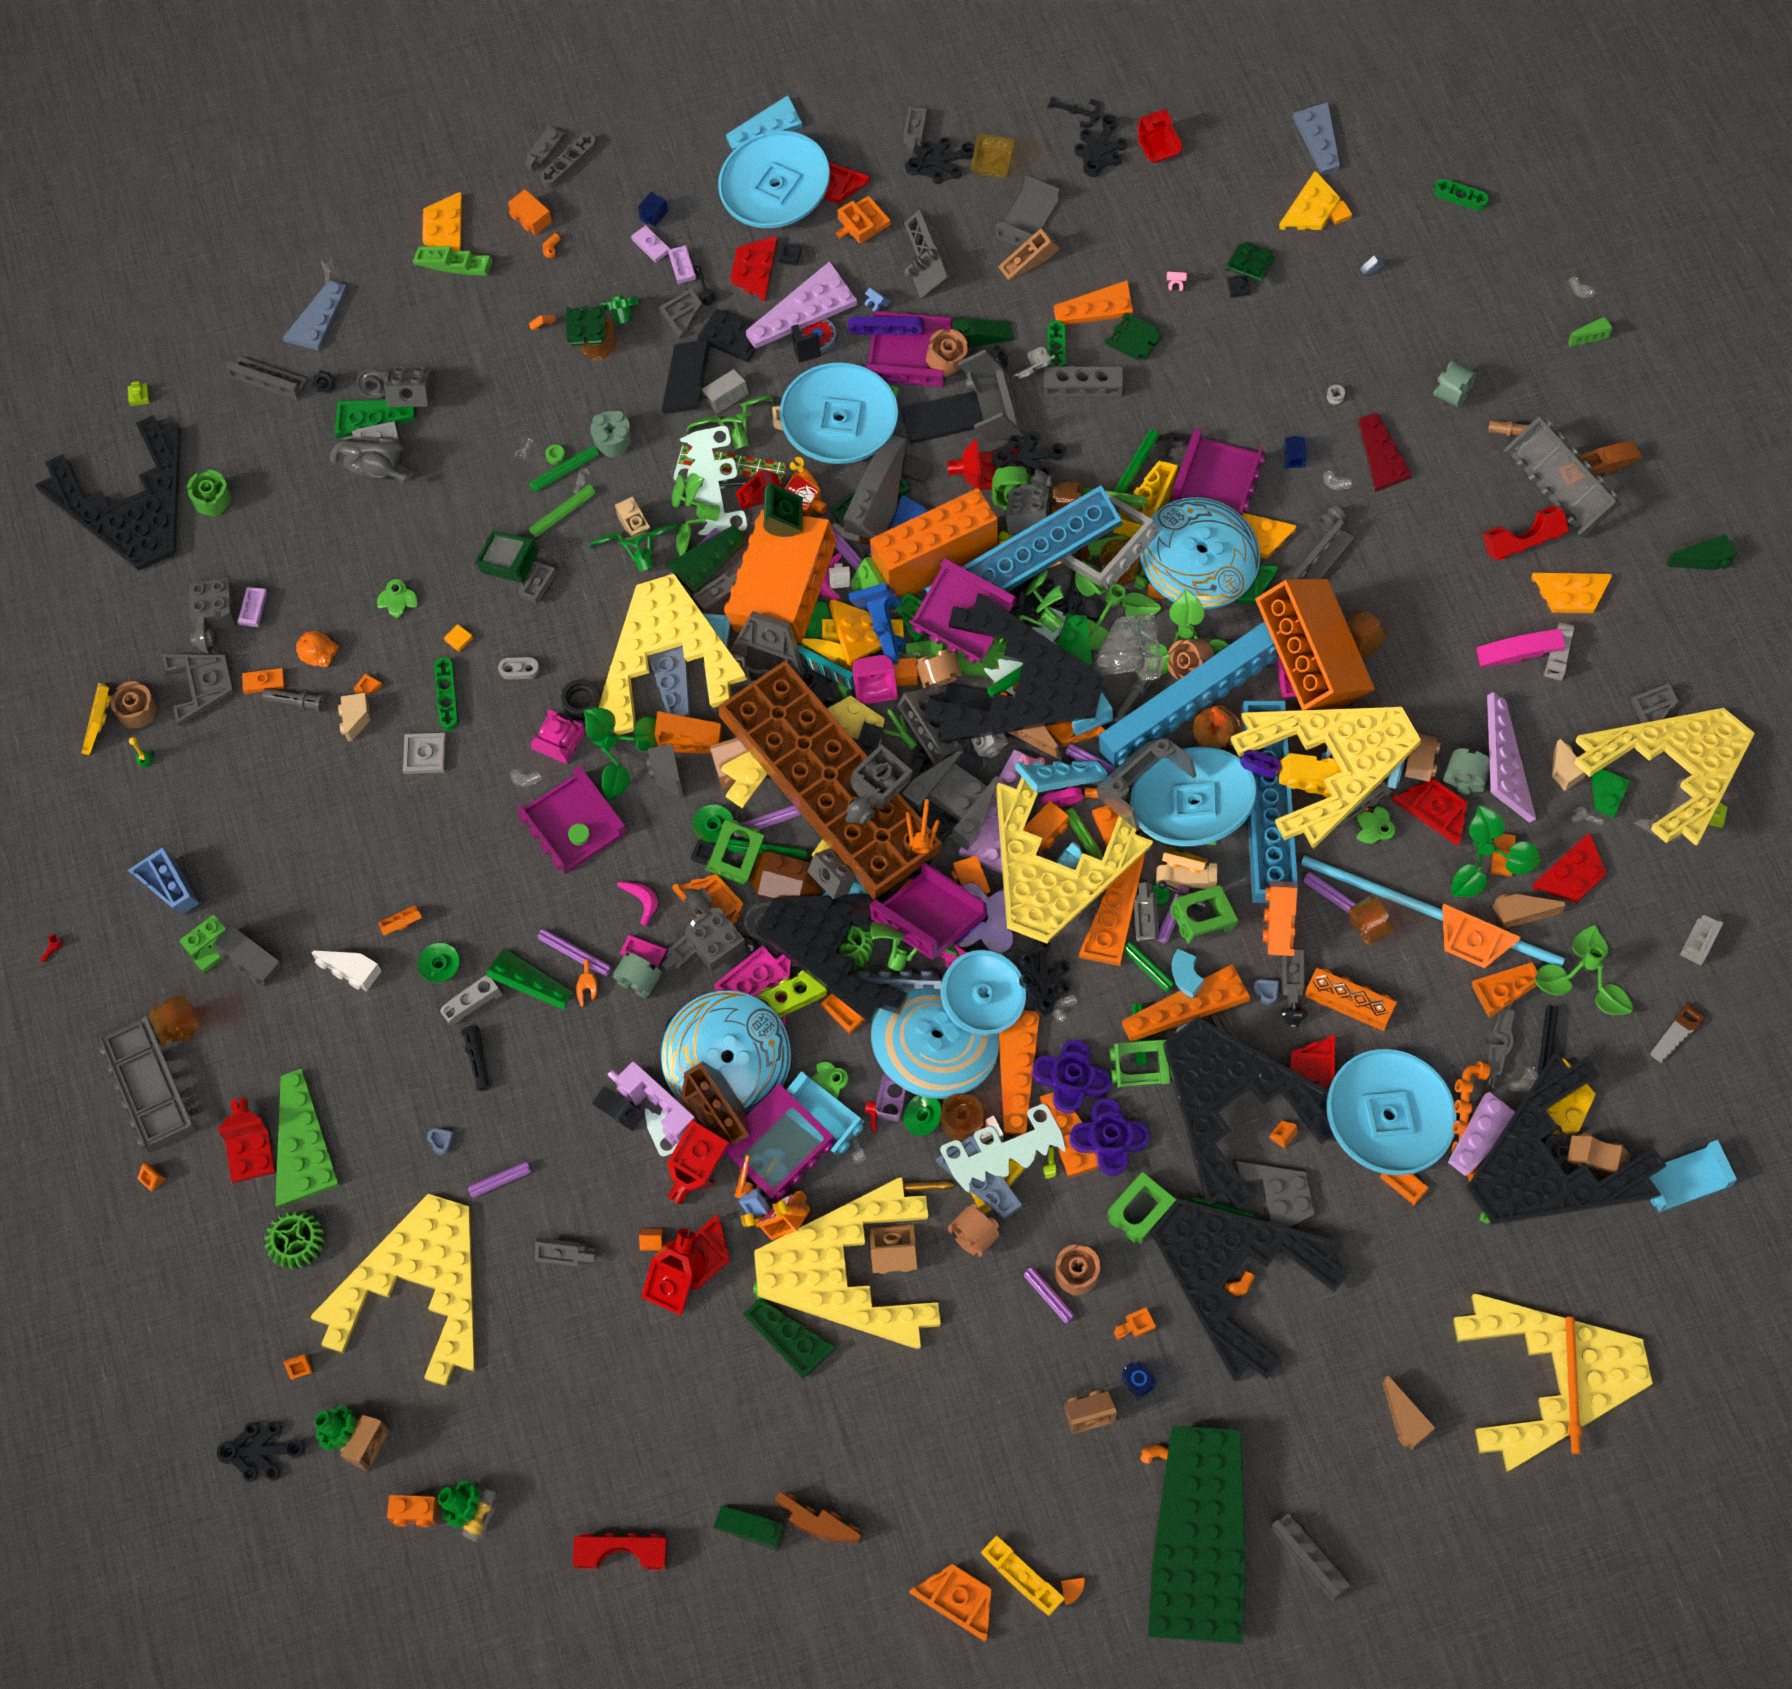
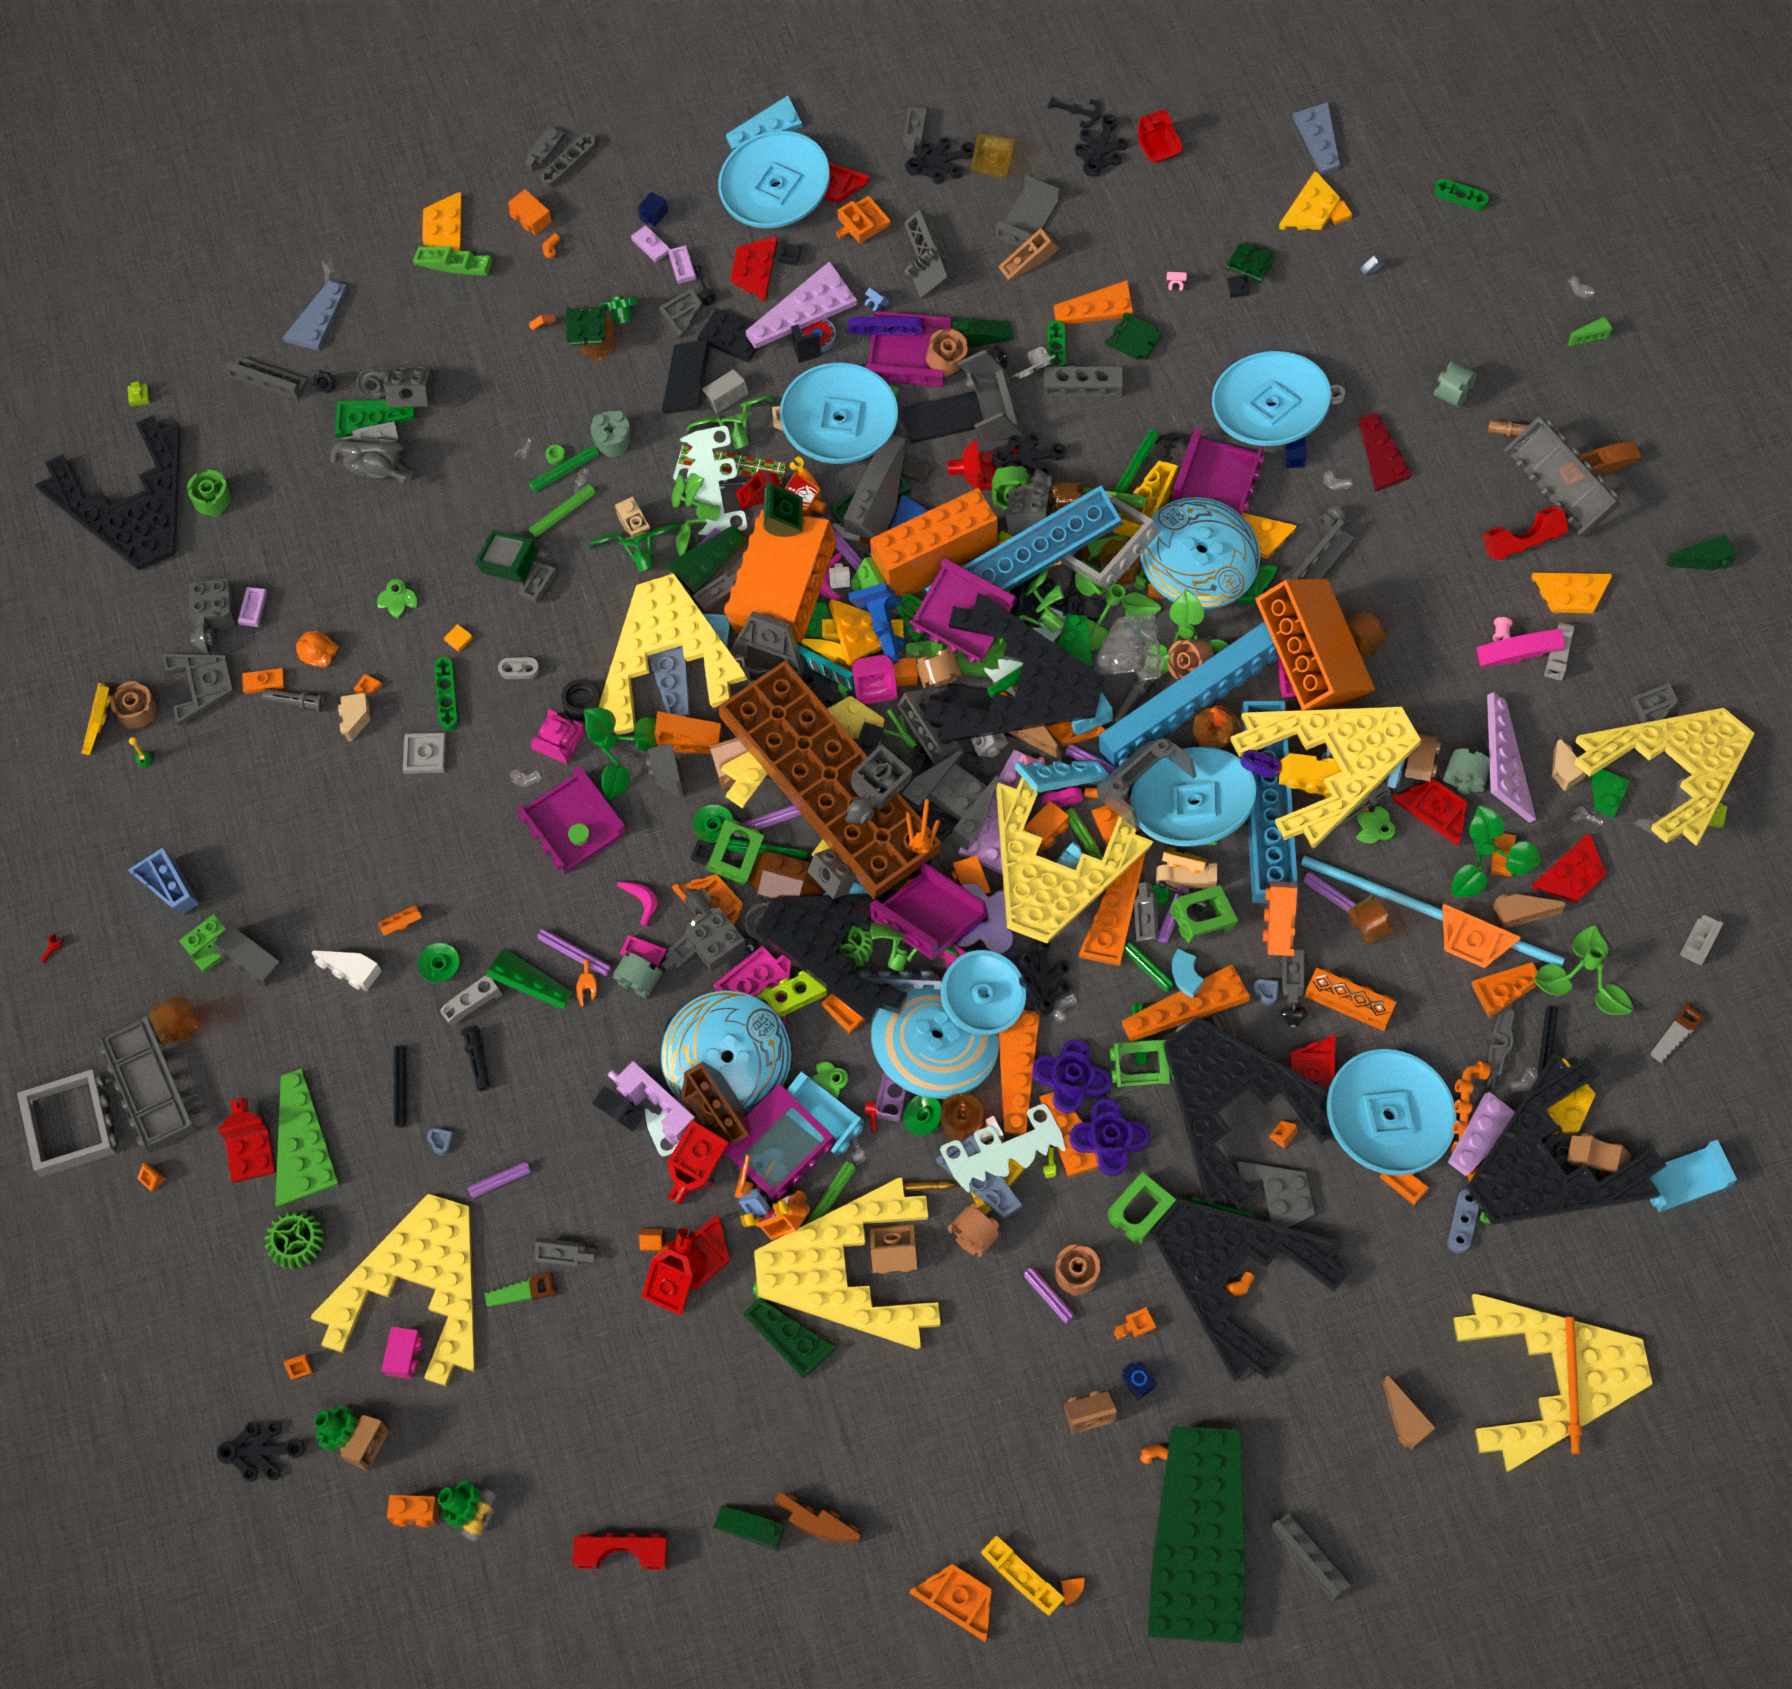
none -> light grey window [17,1069,117,1177]
none -> dark pink brick [381,1327,423,1379]
none -> black axle [394,1045,406,1128]
none -> piece [485,1273,558,1307]
none -> bright green axle [805,1161,856,1225]
none -> medium azure dish [1212,351,1331,446]
none -> sand blue plate [1448,1189,1479,1254]
none -> bright pink bush [1493,617,1513,642]

